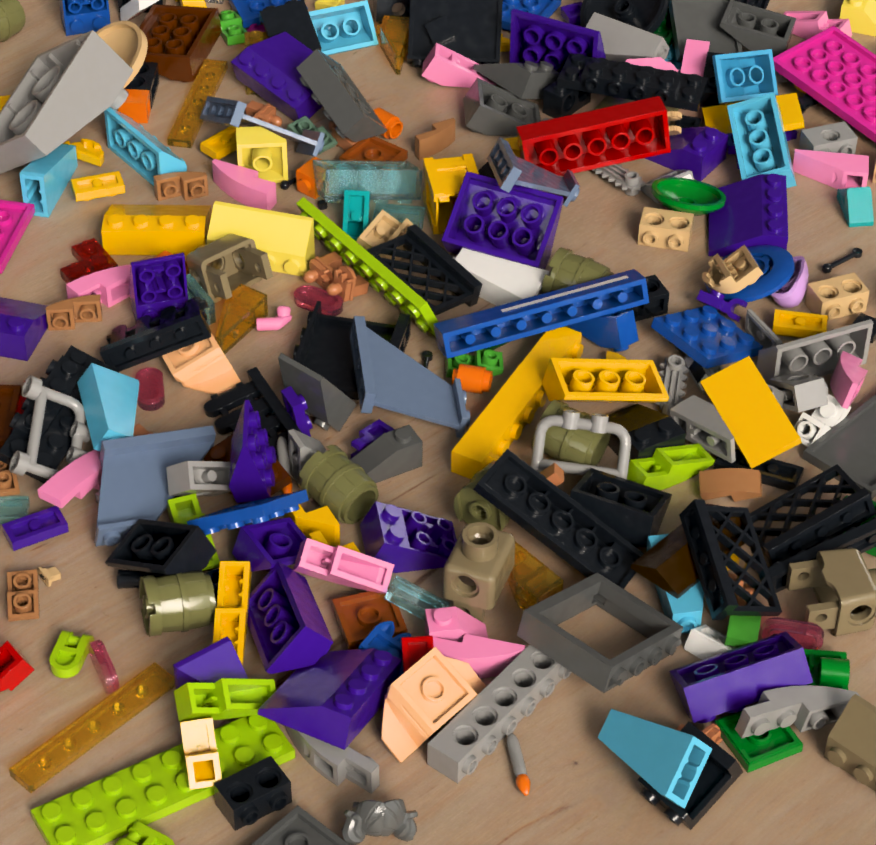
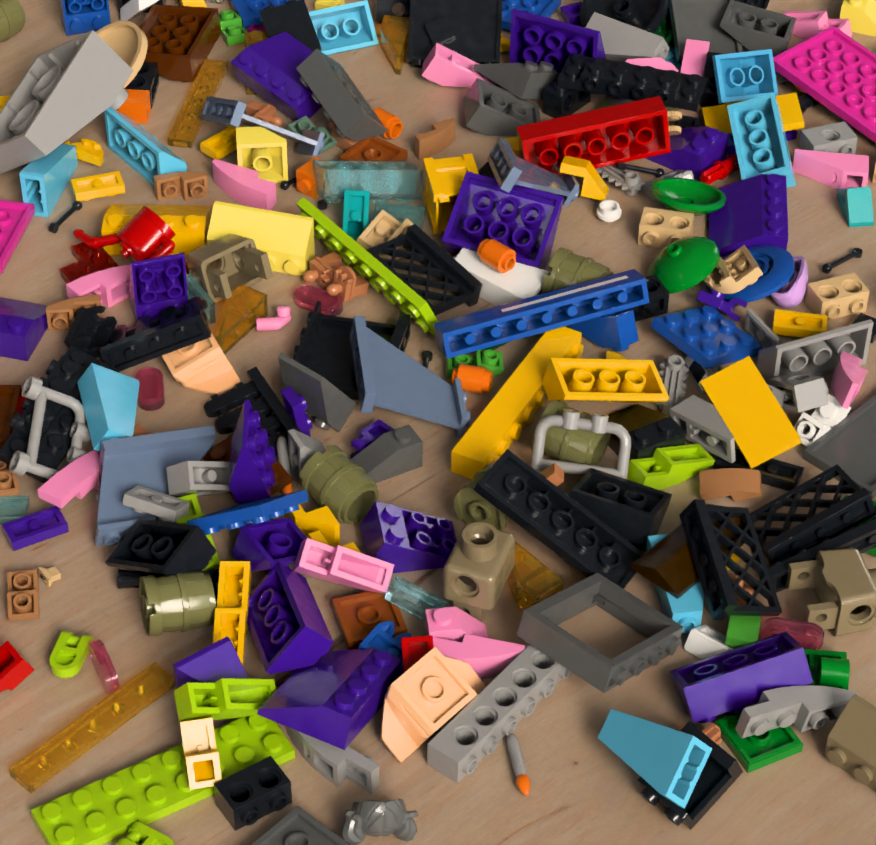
none -> black hinge [49,201,82,233]
none -> black hinge [64,306,117,358]
none -> red piece [73,206,176,261]
none -> light grey plate [122,485,190,522]
none -> orange brick [477,239,516,273]
none -> yellow slope [560,155,609,201]
none -> white plate [596,200,622,222]
none -> black hinge [616,161,664,177]
none -> green dish [646,236,720,294]
none -> red axle [699,155,740,184]

